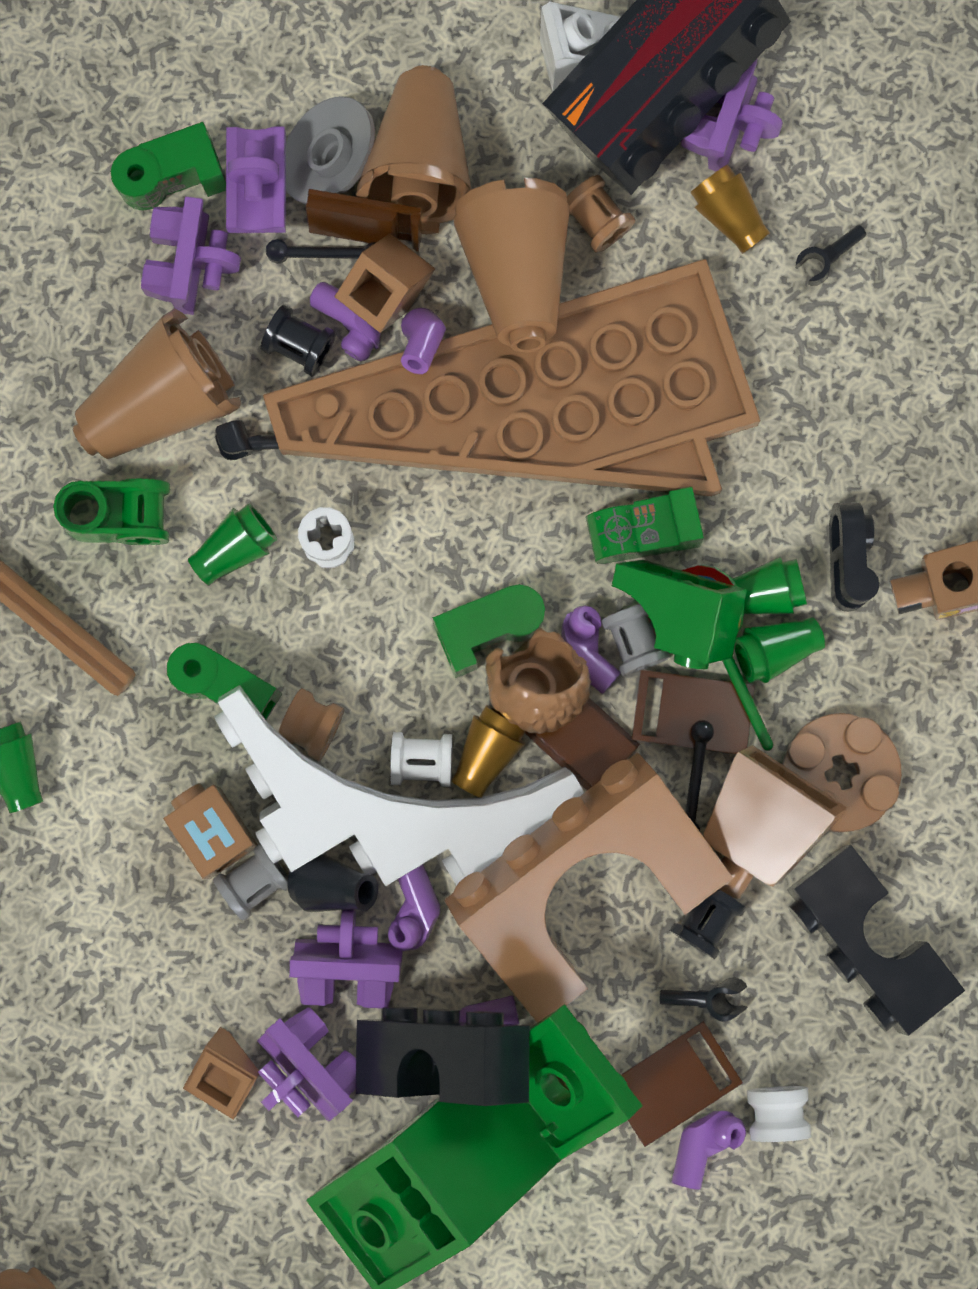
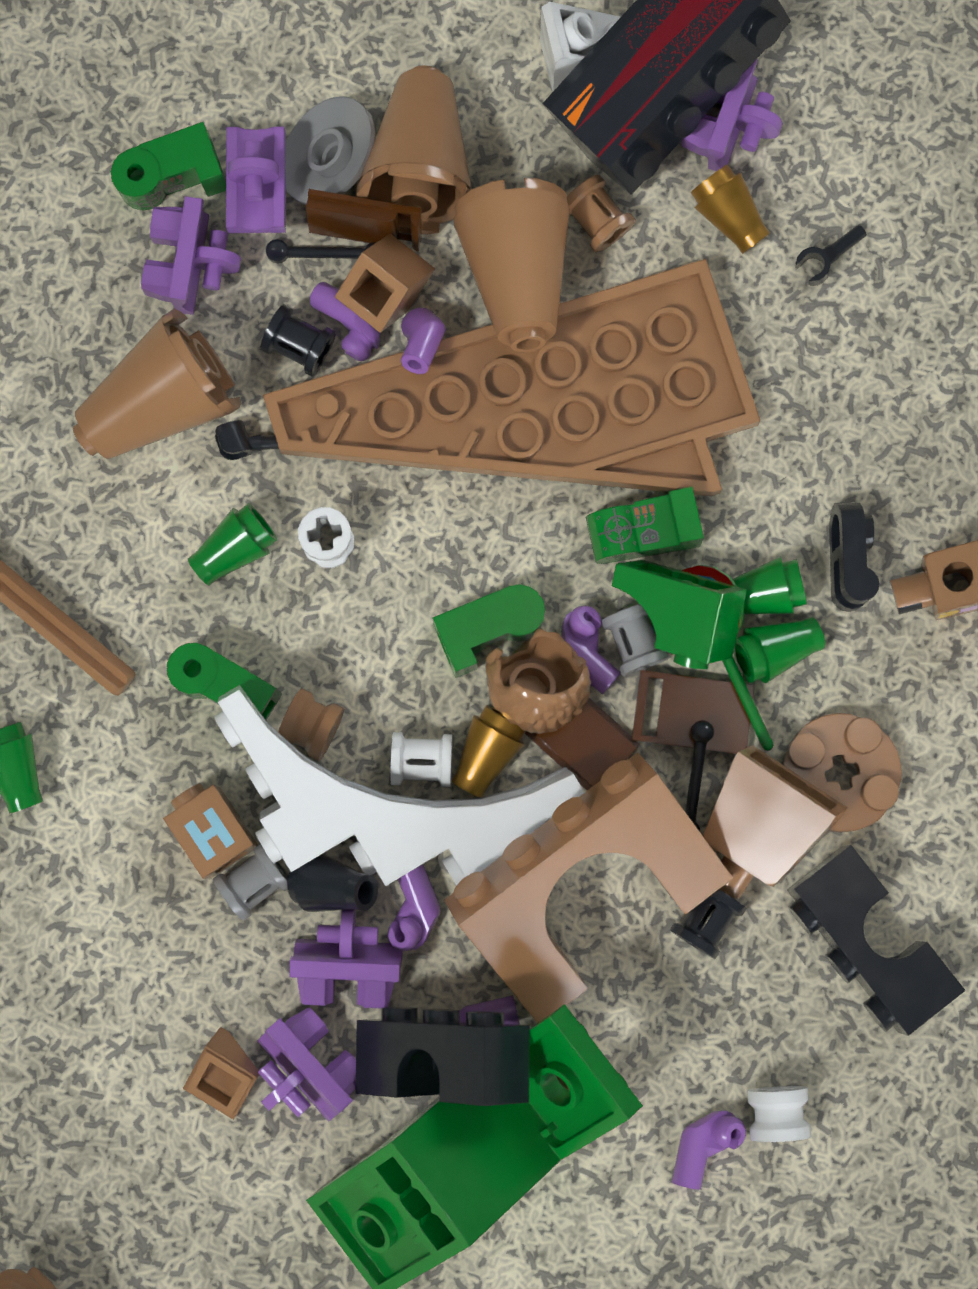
green piece [53,478,170,545] -> none
reddish brown piece [621,1021,743,1147] -> none
black hand [659,977,748,1022] -> none

